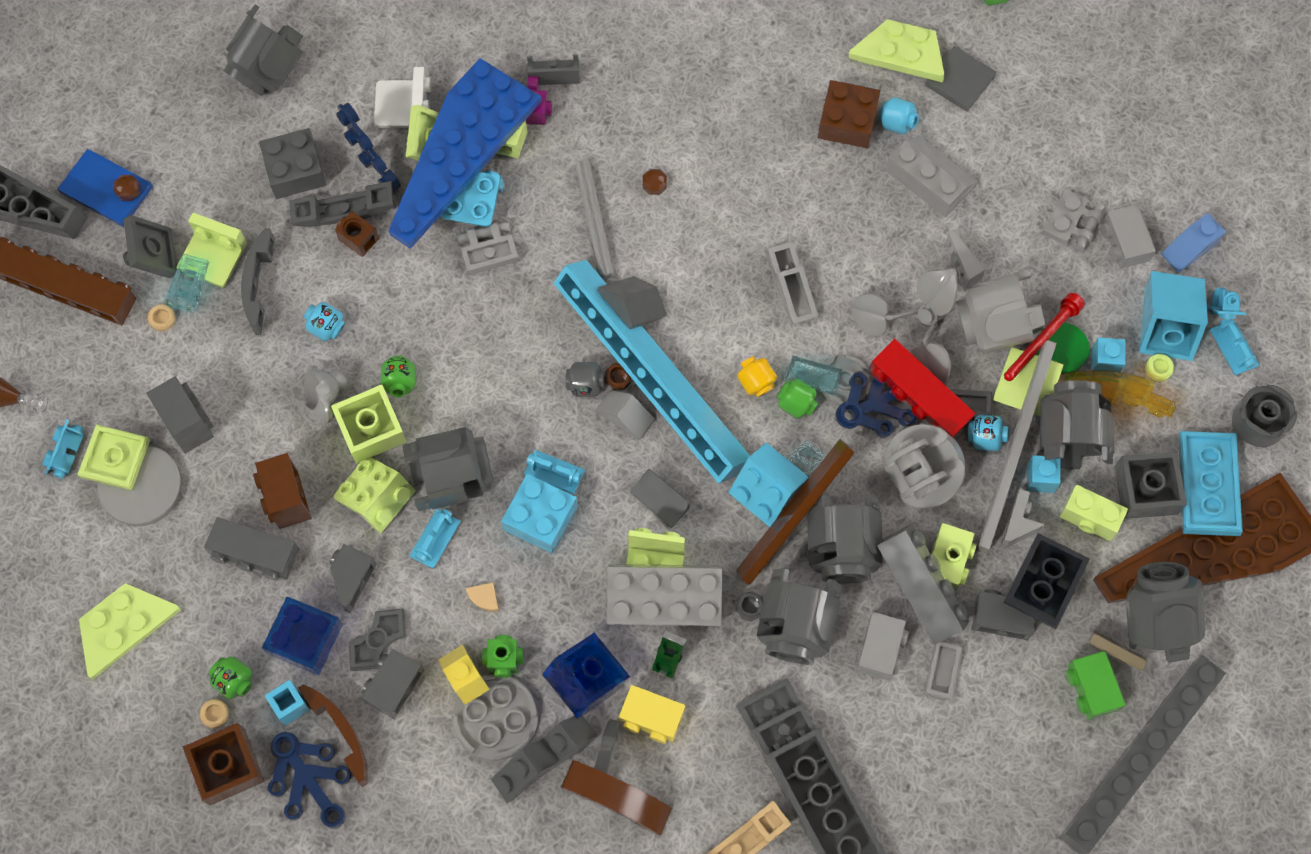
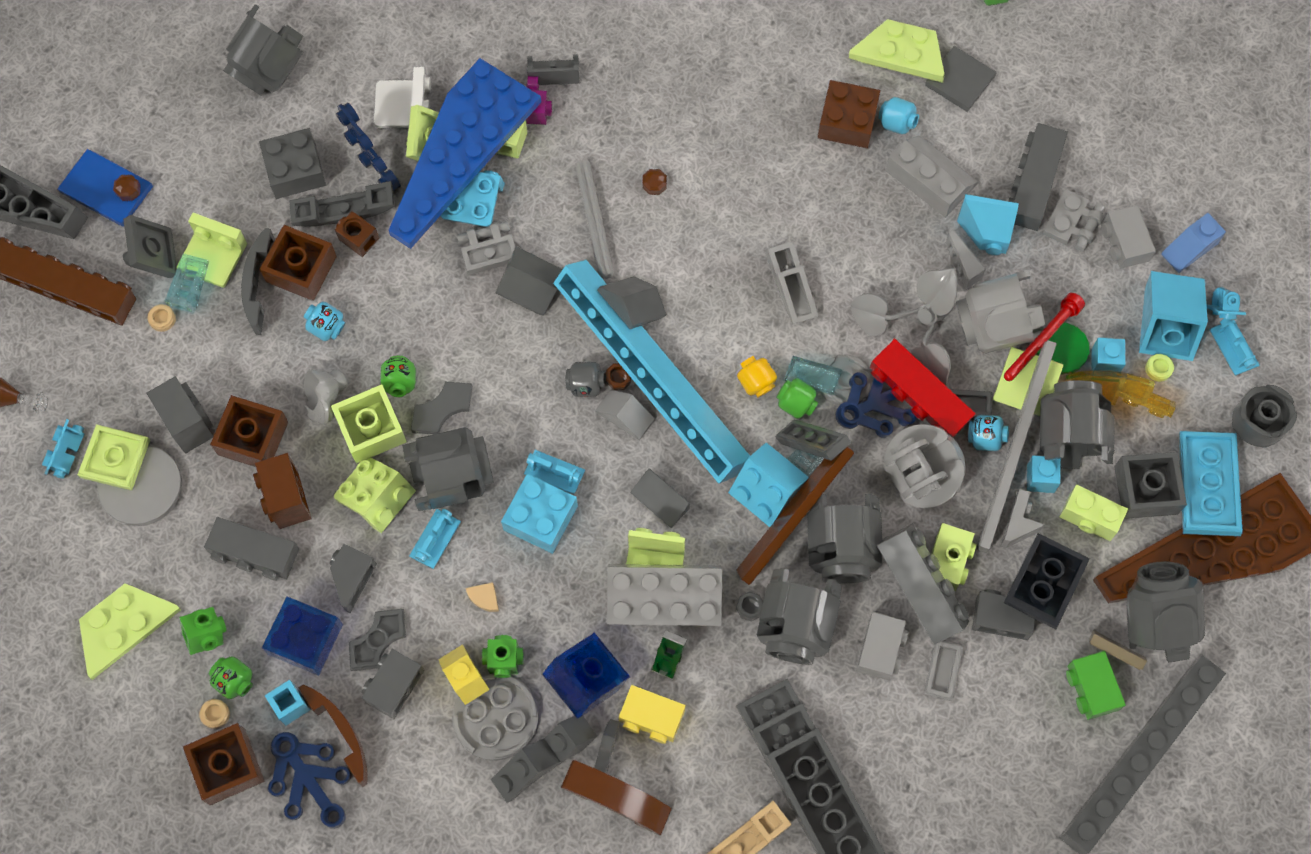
none -> bright green brick [179,607,227,655]
none -> reddish brown brick [210,395,288,467]
none -> reddish brown brick [260,225,337,301]
none -> dark grey tile [411,381,473,434]
none -> dark grey slope [495,246,563,316]
none -> dark grey tile [775,420,852,461]
none -> medium azure slope [957,194,1019,255]
none -> dark grey brick [1008,123,1068,231]

